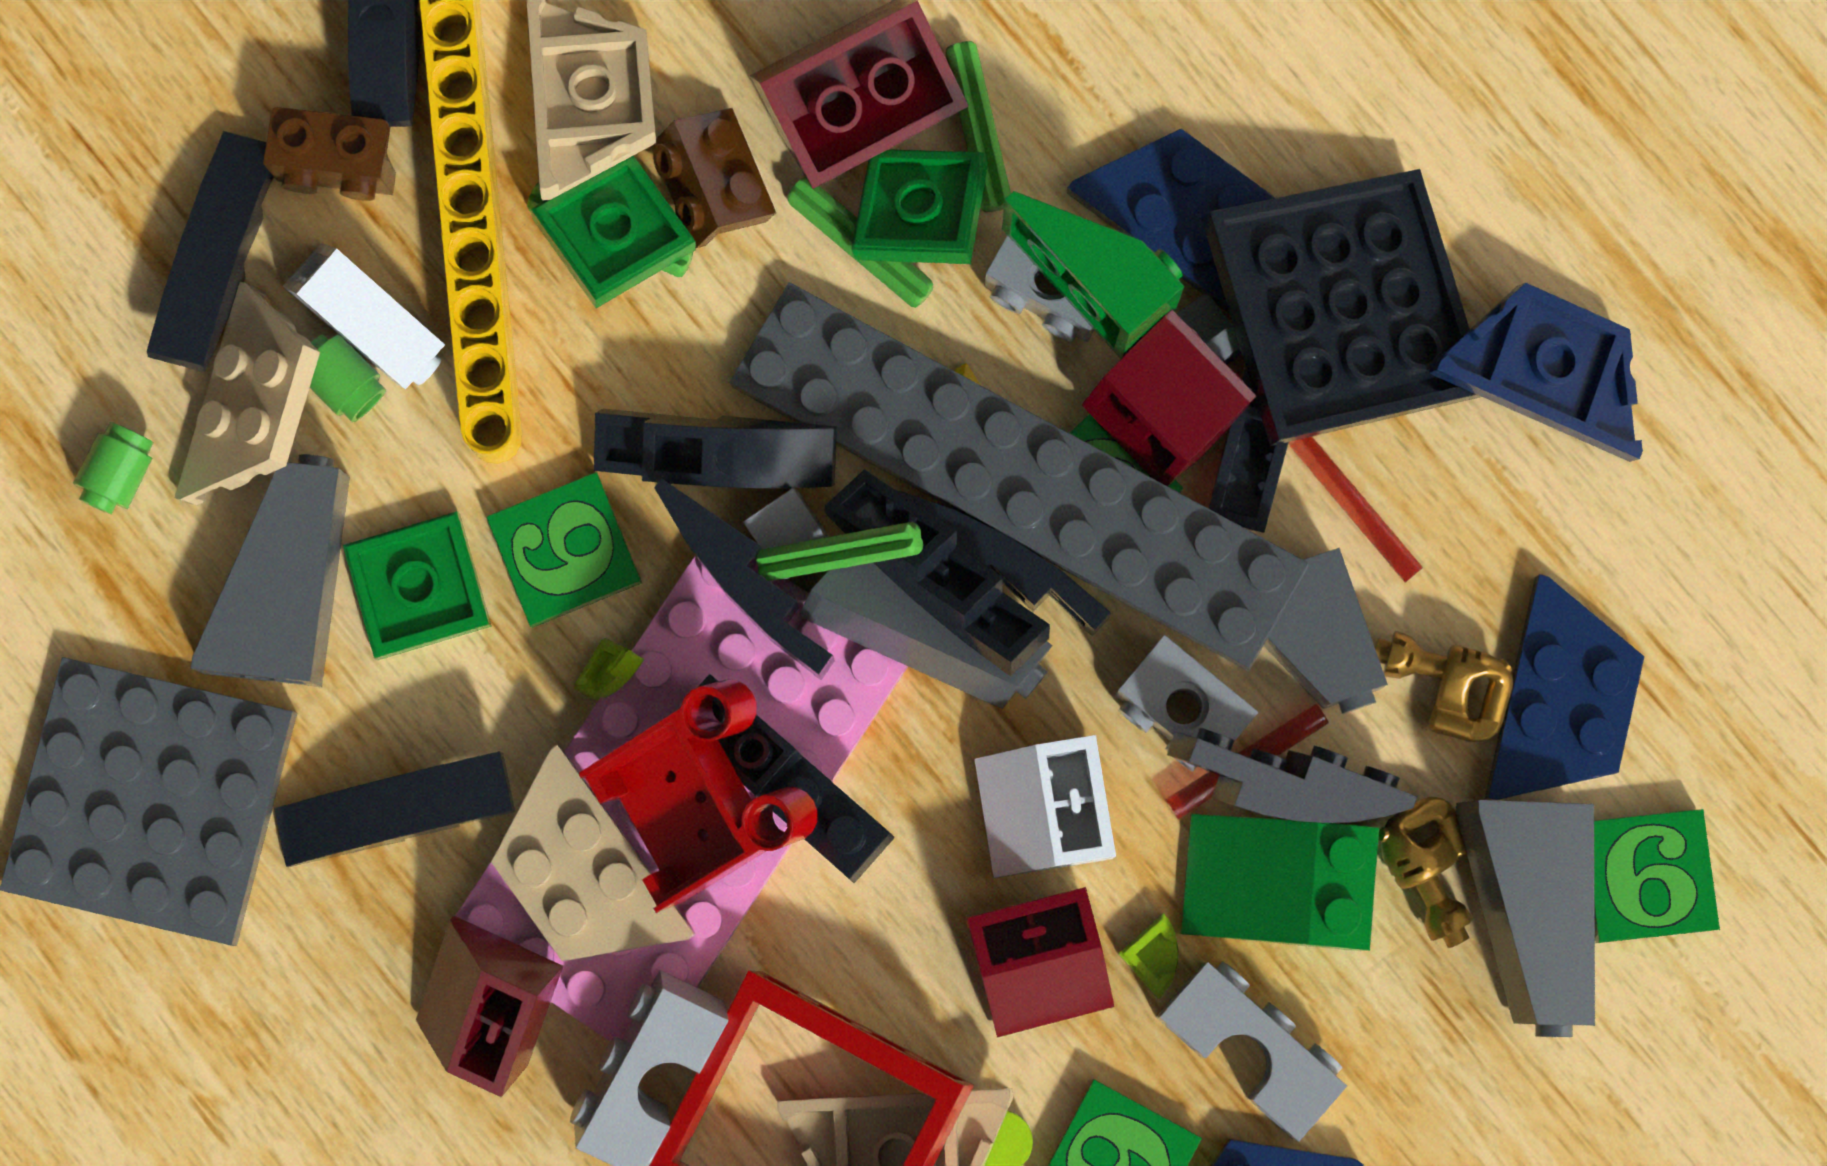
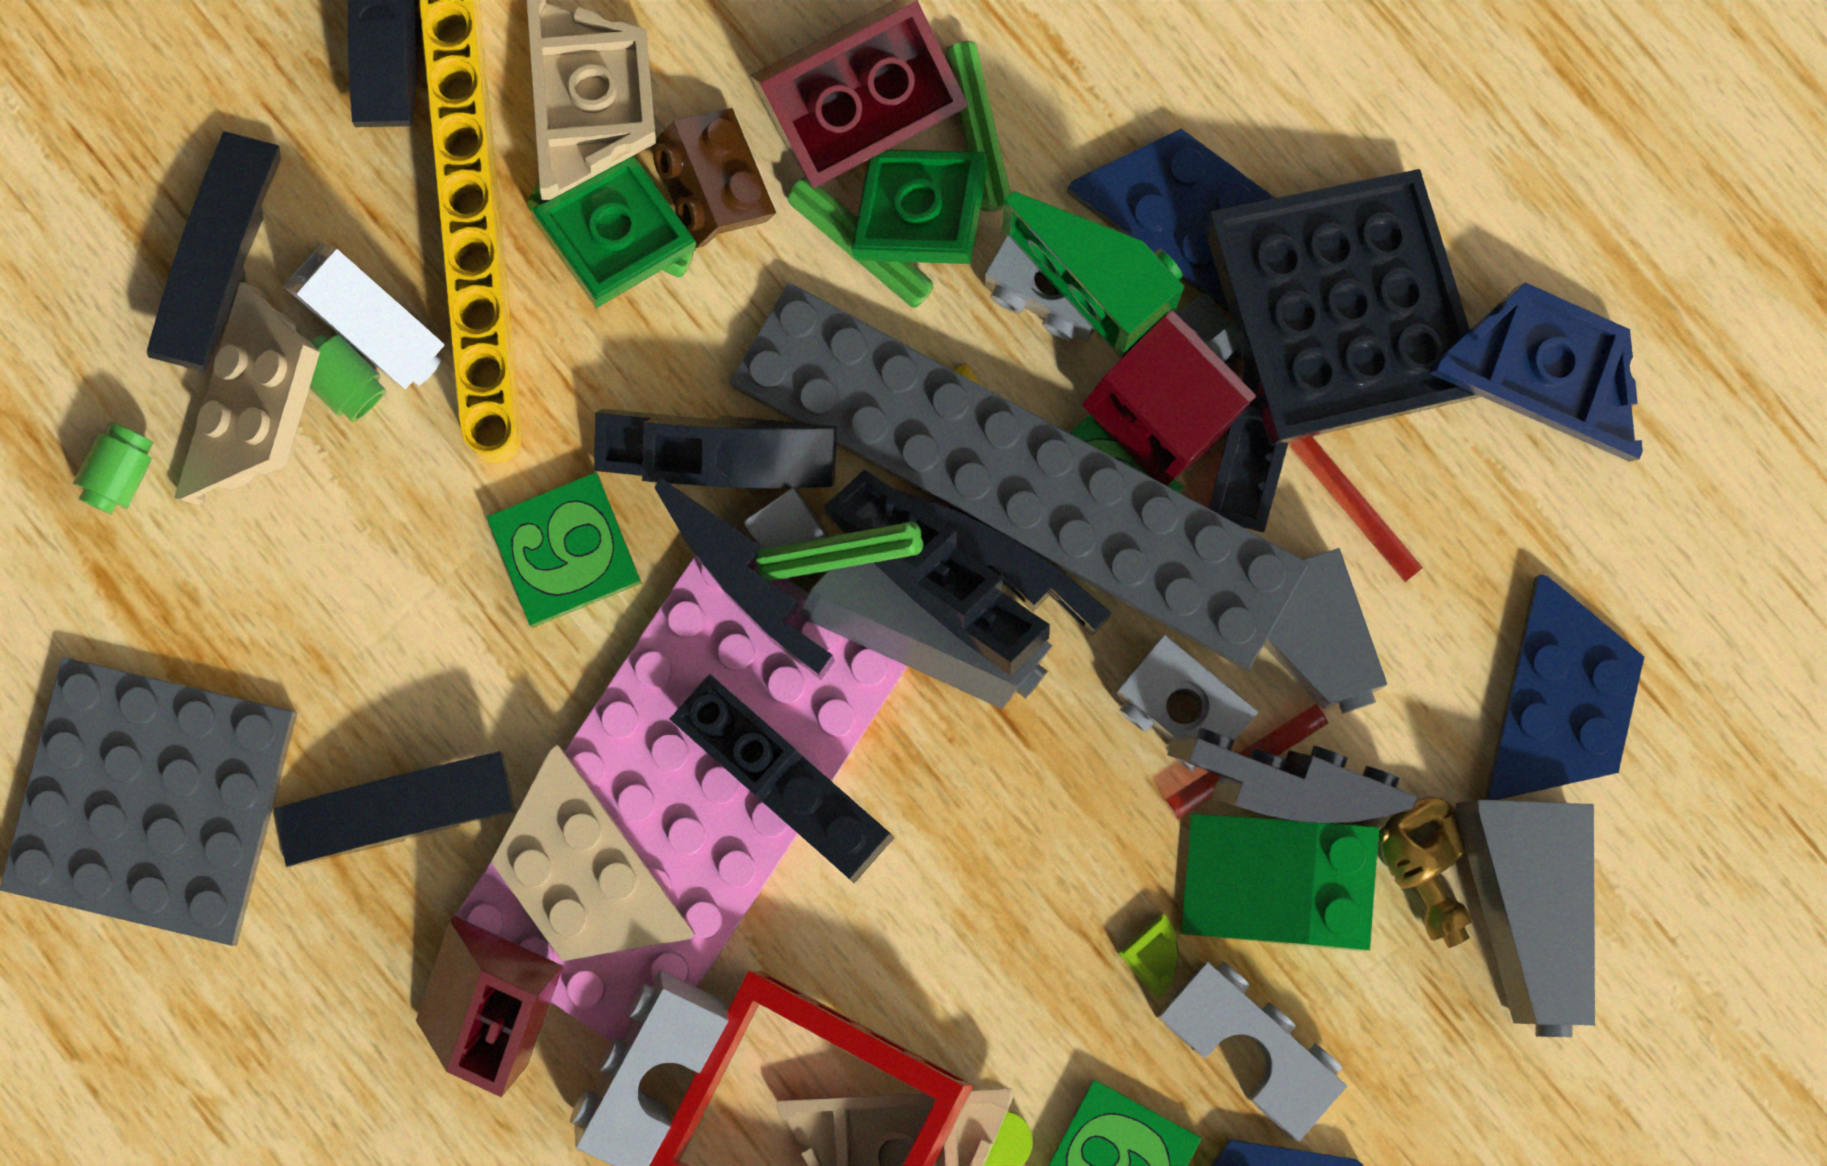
dark grey slope [191,454,350,687] -> none
reddish brown bracket [263,107,396,201] -> none
green tile [343,511,492,660] -> none
lime tile [574,638,644,700] -> none
red piece [578,679,817,913] -> none
dark red slope [966,887,1115,1038] -> none
white slope [974,735,1116,878] -> none
pearl gold piece [1375,630,1513,742] -> none
tile [1594,809,1720,943] -> none

